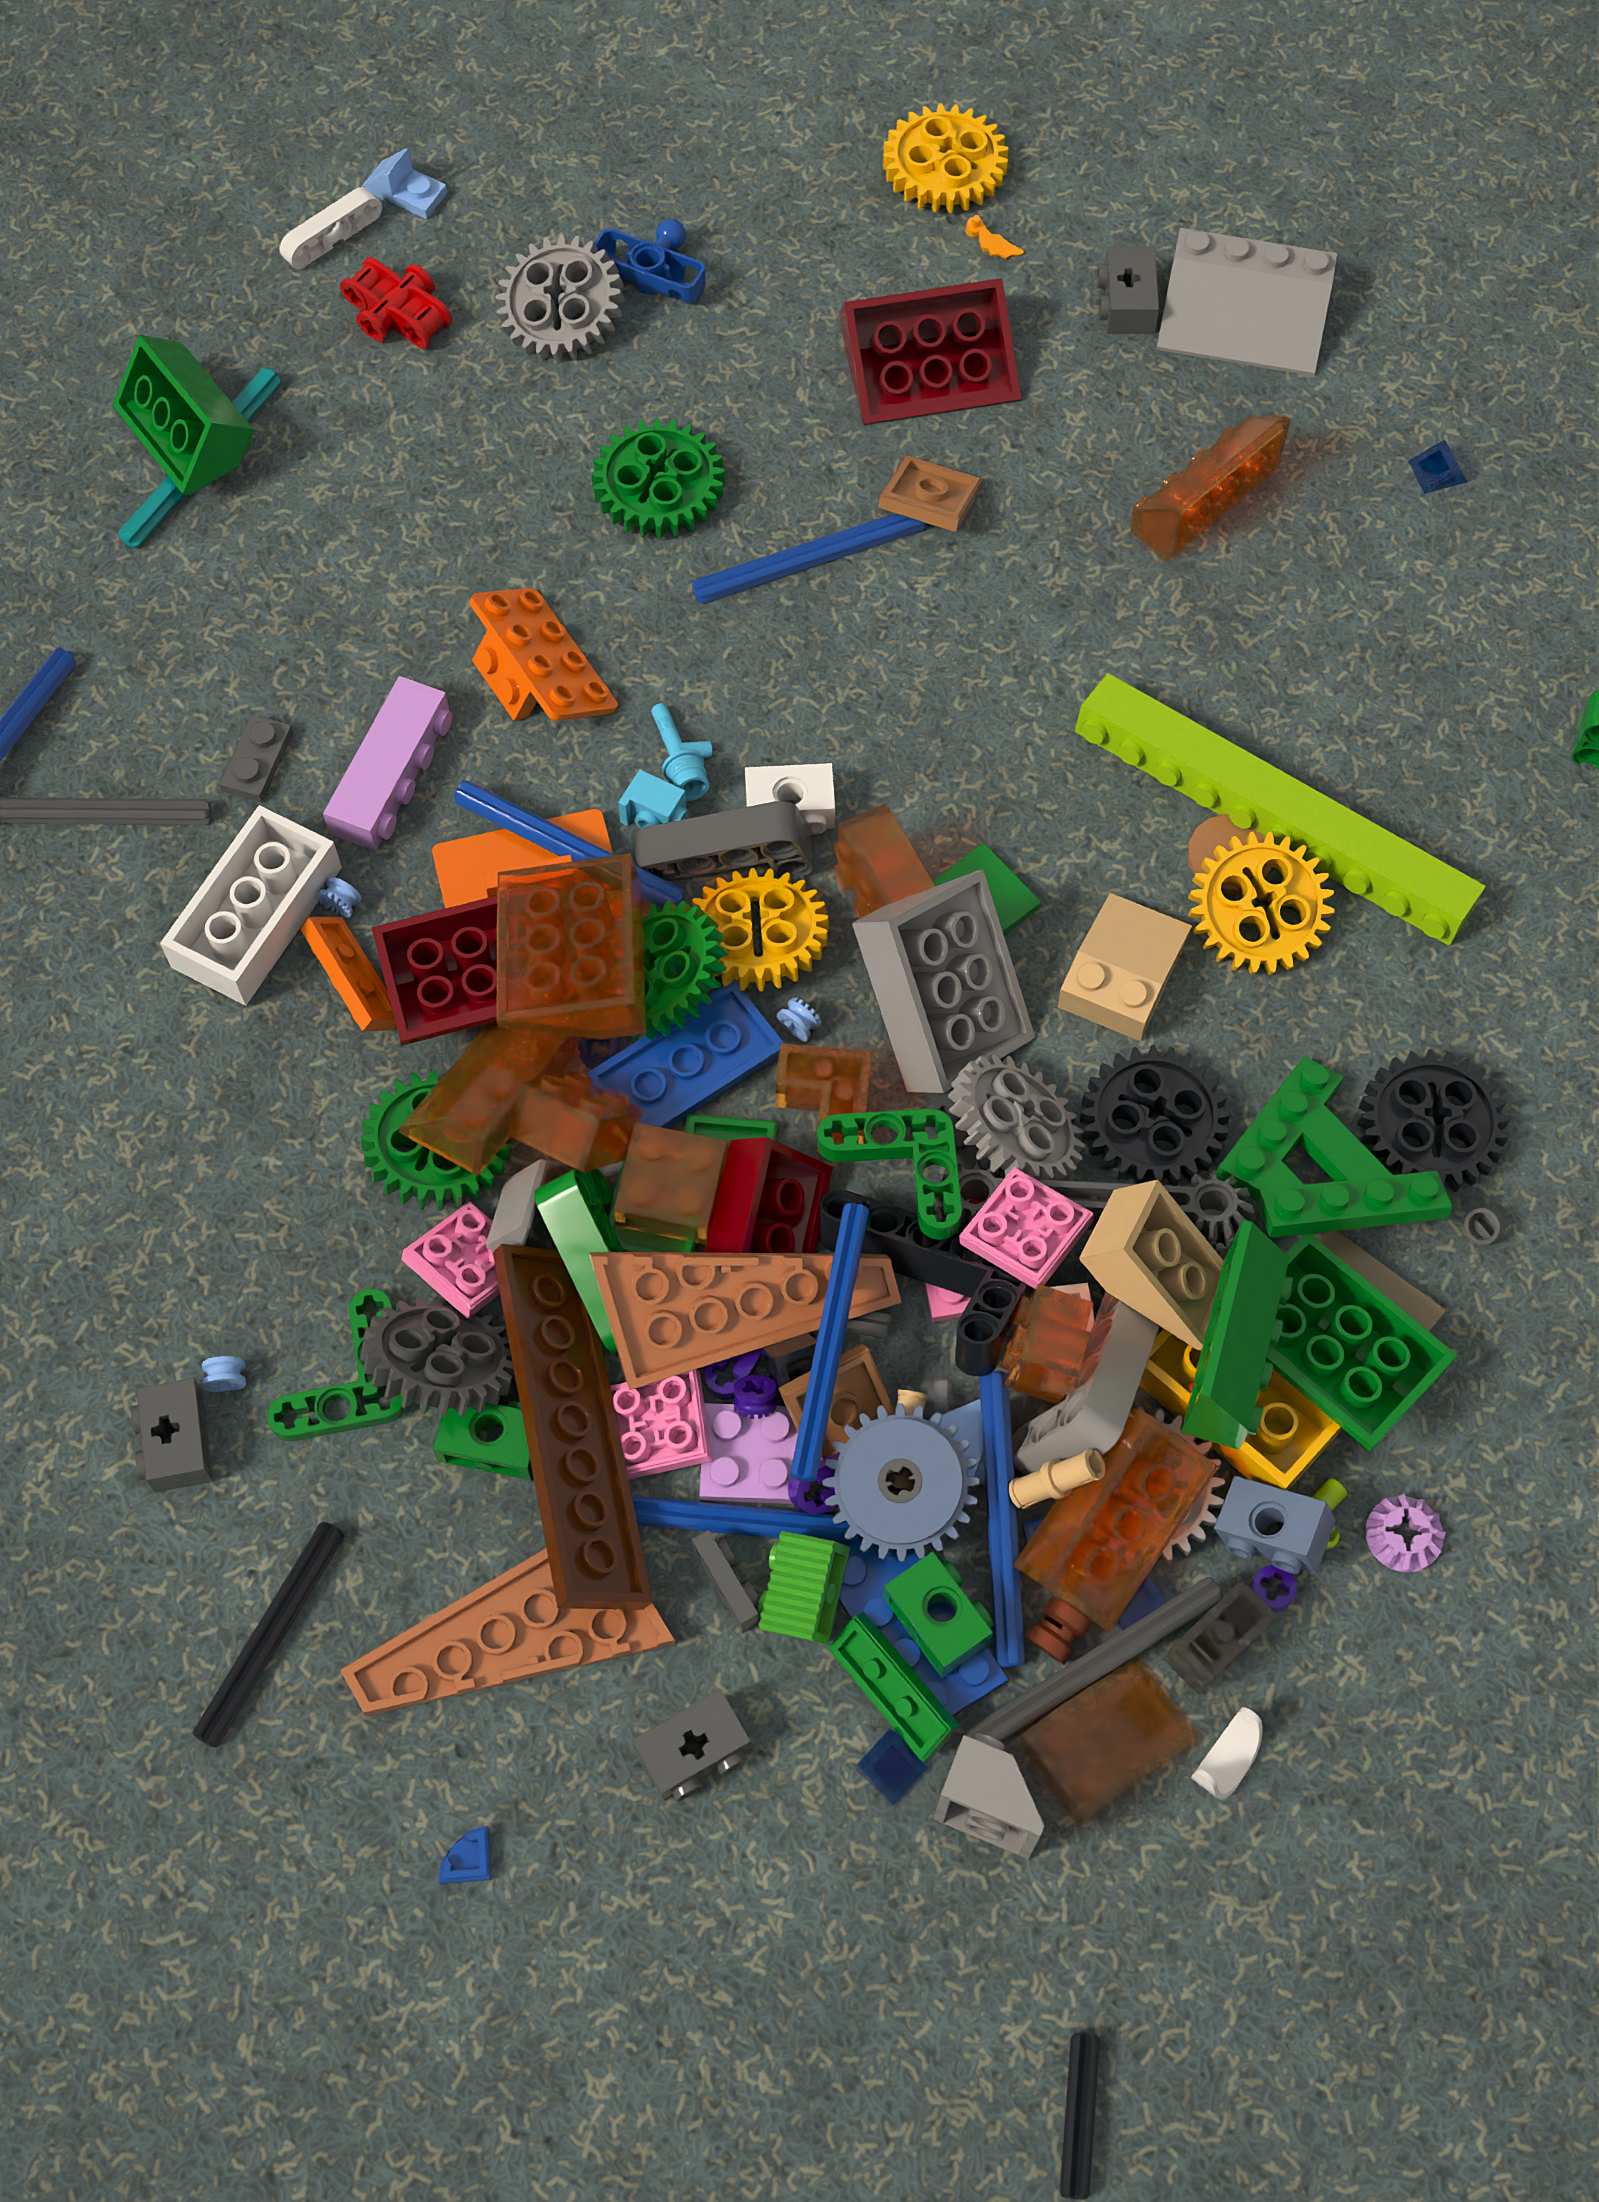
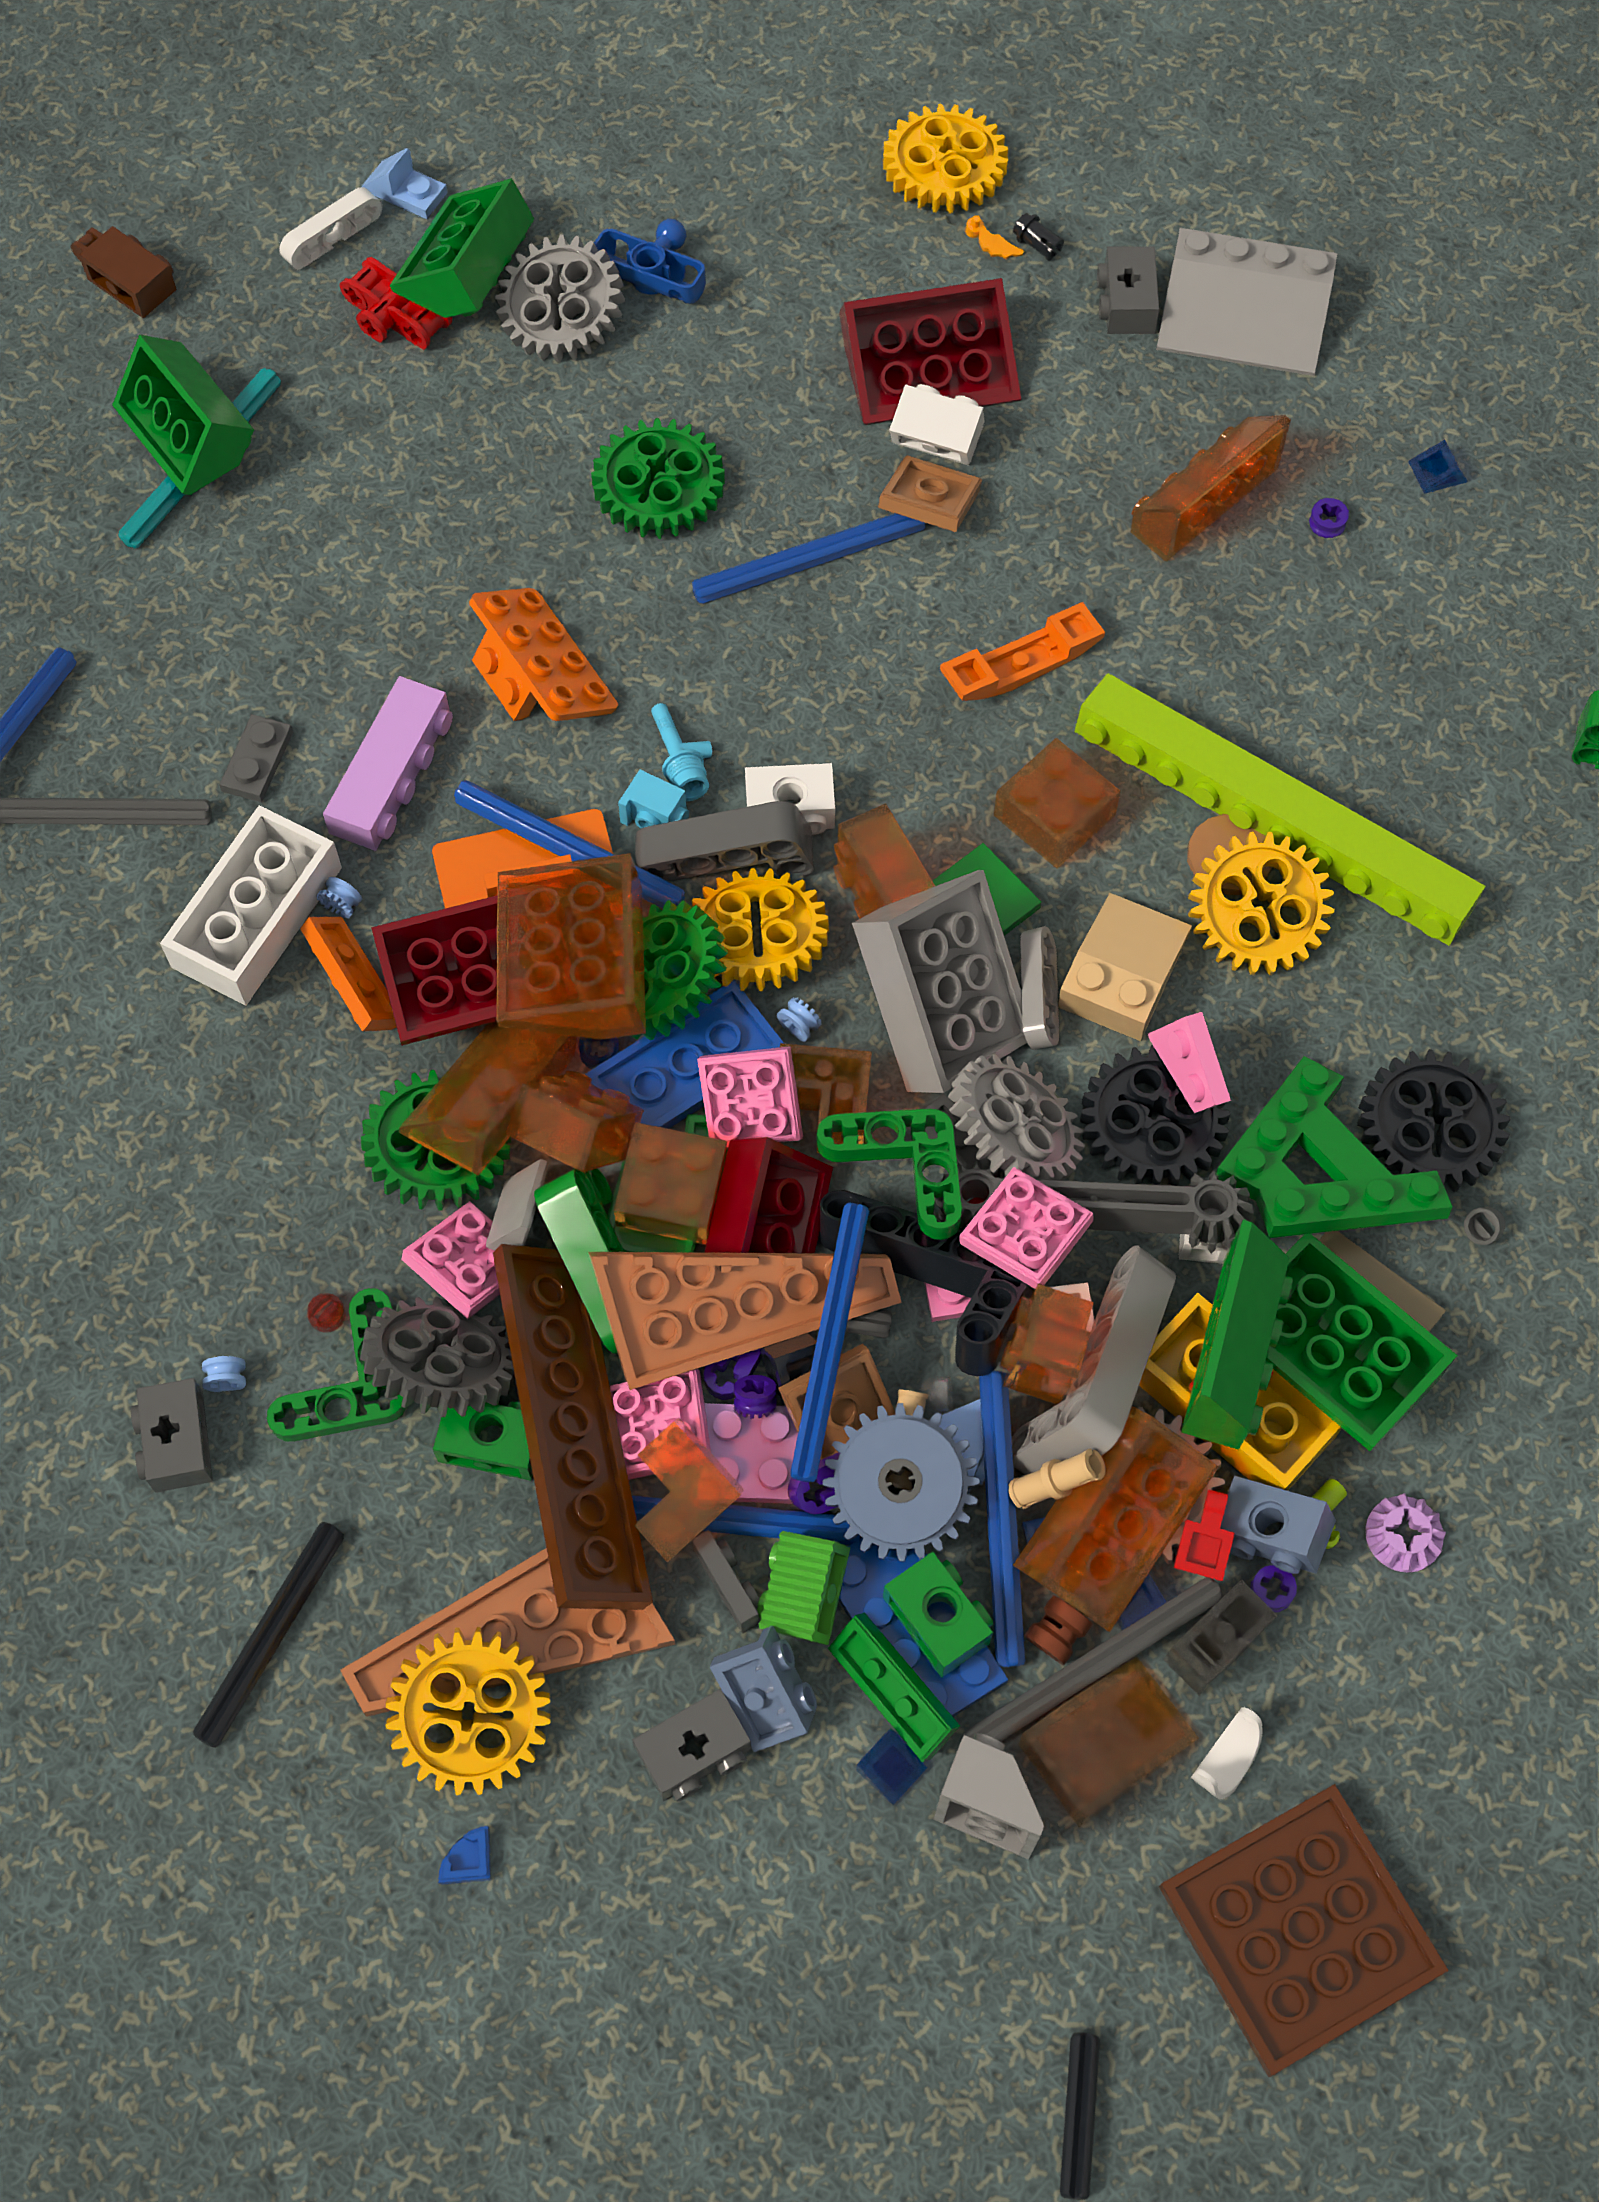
tan slope [1079,1180,1223,1350] -> none
none -> reddish brown brick [70,226,177,319]
none -> clear red hinge [307,1293,346,1333]
none -> yellow gear [385,1627,550,1795]
none -> green slope [389,178,535,318]
none -> clear orange brick [634,1417,744,1563]
none -> bright pink tile [697,1046,803,1149]
none -> sand blue bracket [710,1626,817,1752]
none -> white brick [889,384,985,466]
none -> orange slope [940,602,1105,701]
none -> clear orange brick [993,738,1121,869]
none -> black pin [1013,213,1064,261]
none -> light grey beam [1020,926,1059,1050]
none -> bright pink wing [1148,1012,1231,1113]
none -> reddish brown plate [1159,1784,1449,2077]
none -> red plate [1173,1489,1235,1581]
none -> dark purple bush [1309,498,1349,538]

